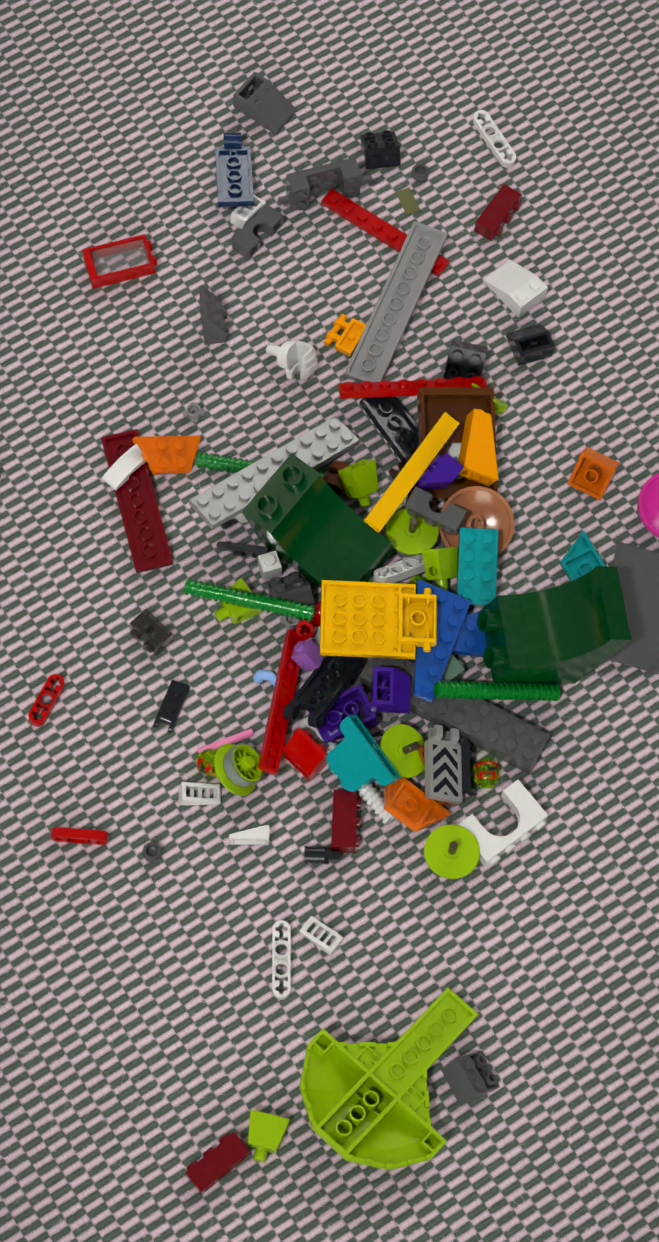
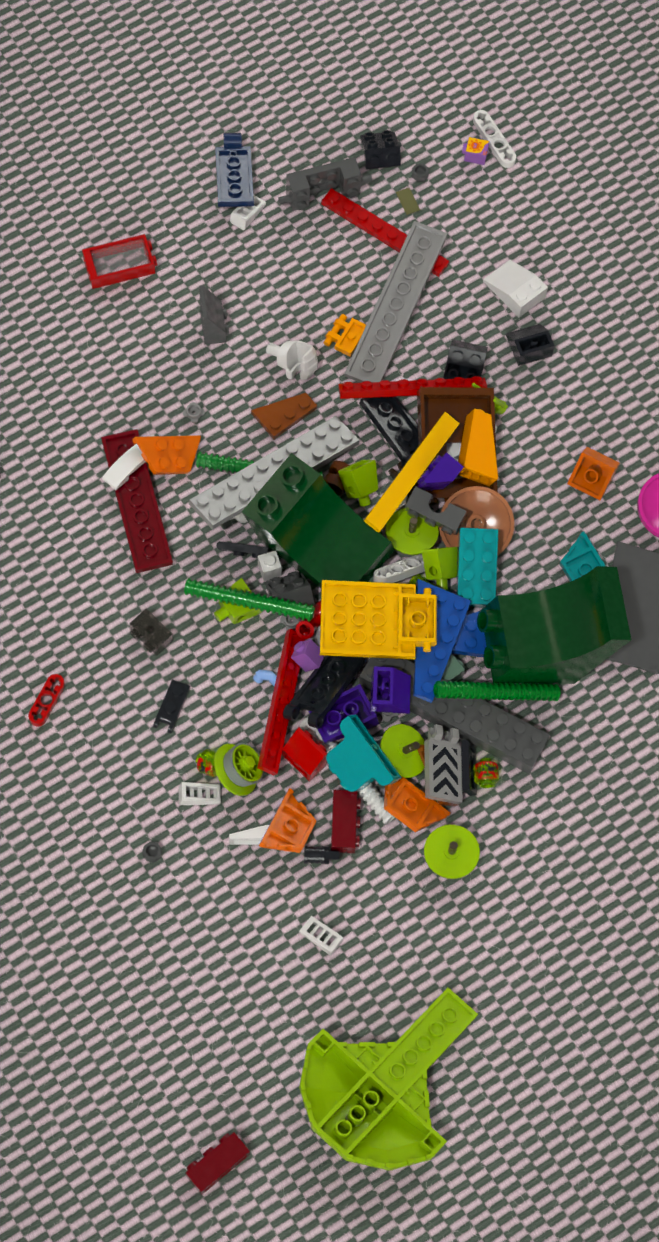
red beam [50,827,109,845] -> none
bright pink bar [197,728,254,756] -> none
dark grey arch [232,204,283,261] -> none
dark grey slope [233,71,296,134] -> none
lime torso [248,1109,289,1163] -> none
white beam [272,920,291,1000] -> none
dark grey slope [441,1051,500,1106] -> none
white arch [458,780,548,867] -> none
dark red brick [474,184,522,241] -> none
none -> dark orange wing [251,393,317,439]
none -> orange wing [259,788,316,853]
none -> brick [462,137,490,165]

